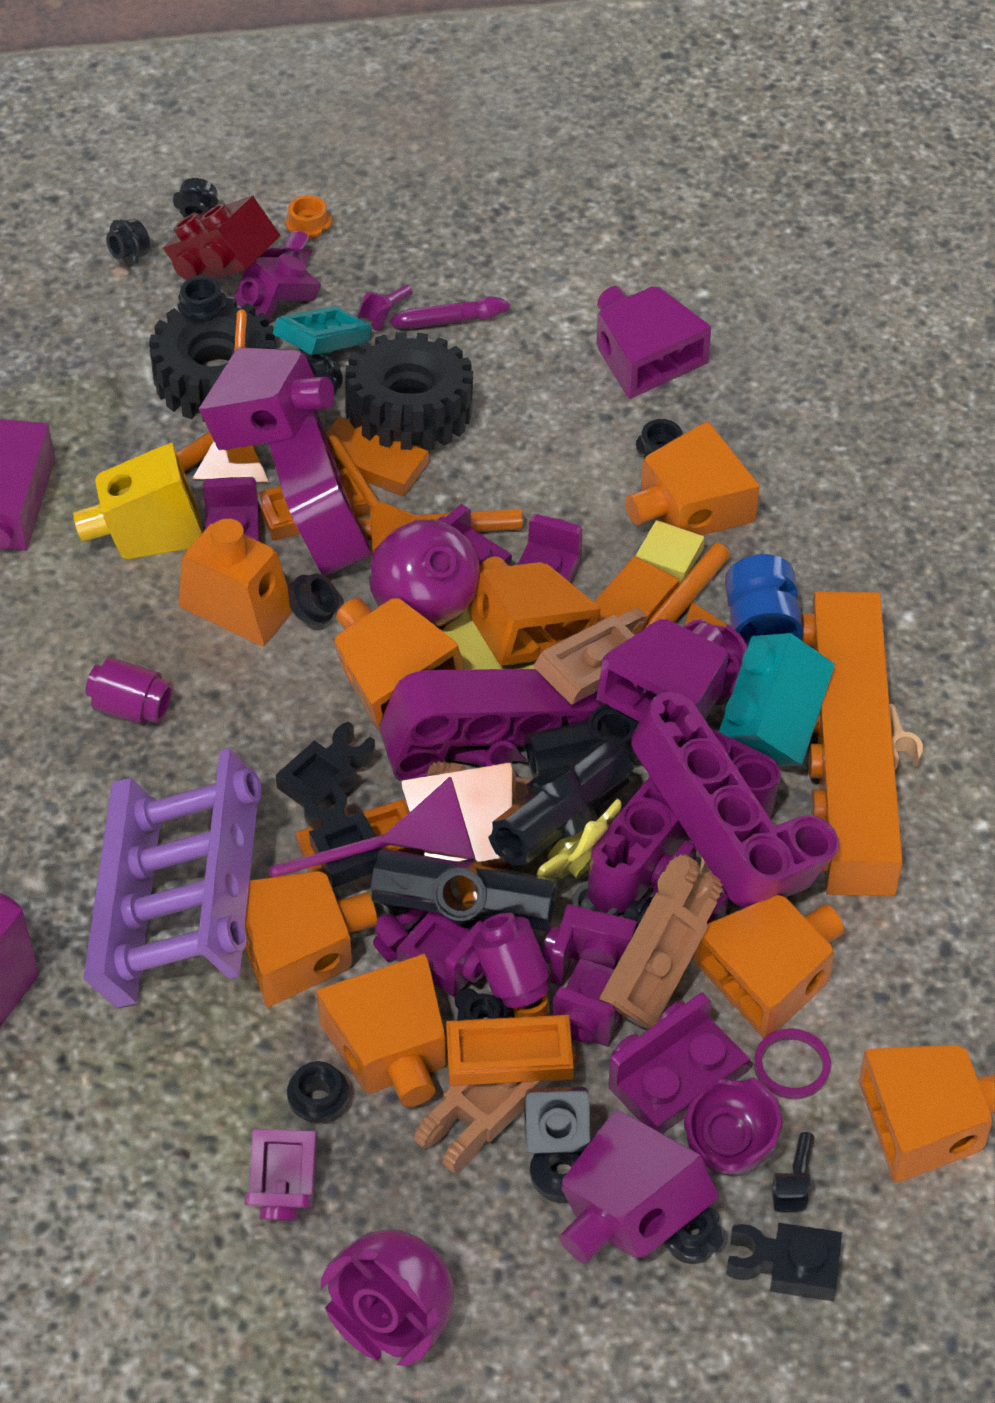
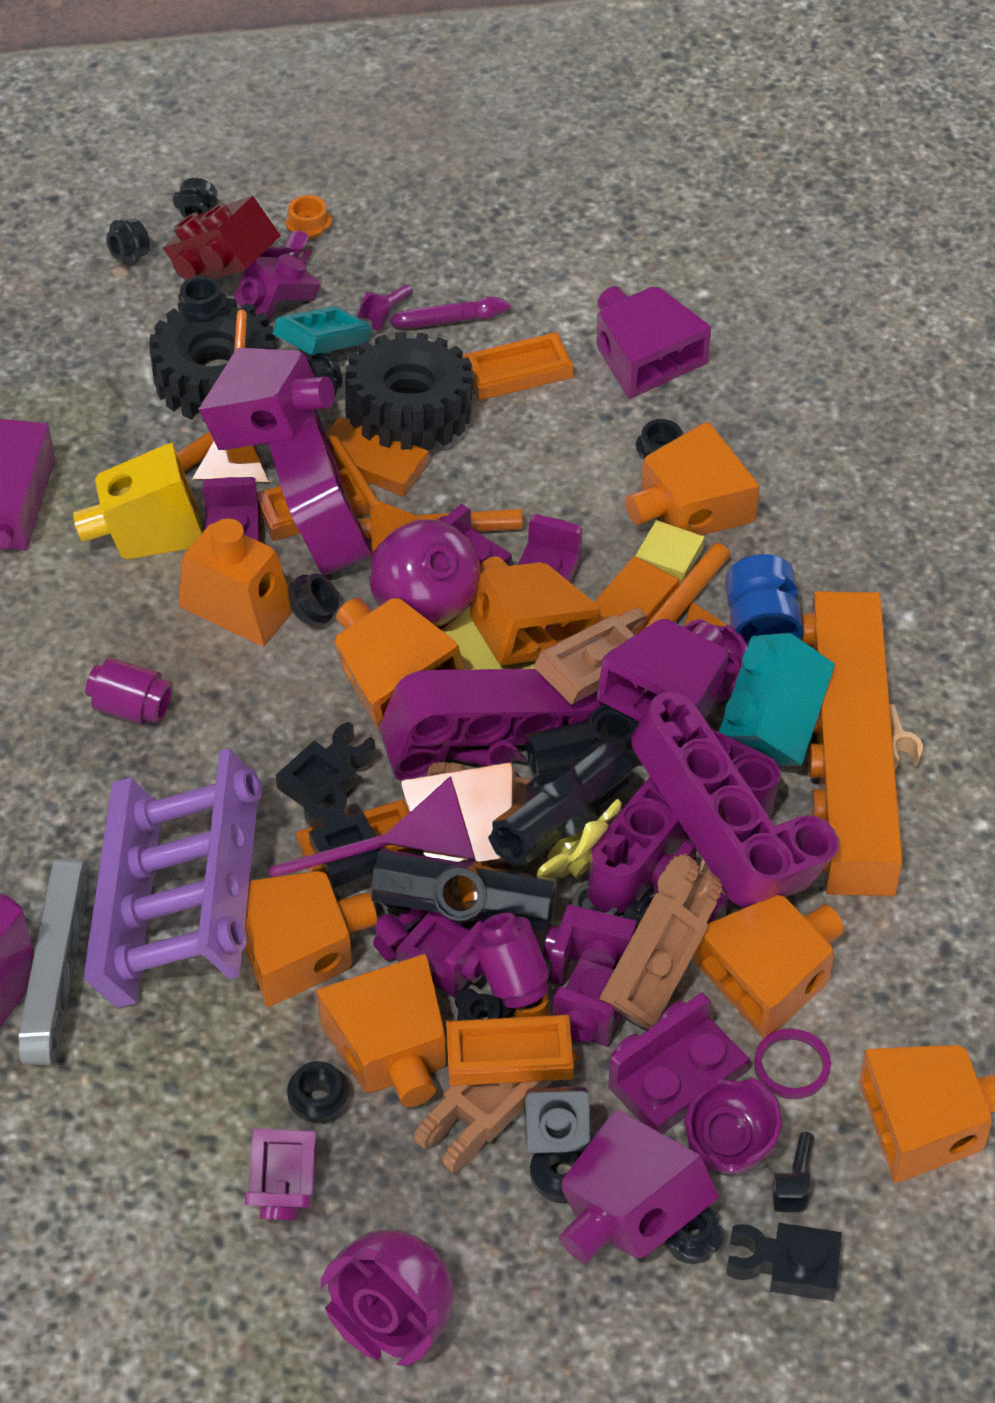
none -> light grey beam [19,859,89,1065]
none -> orange tile [463,332,574,401]

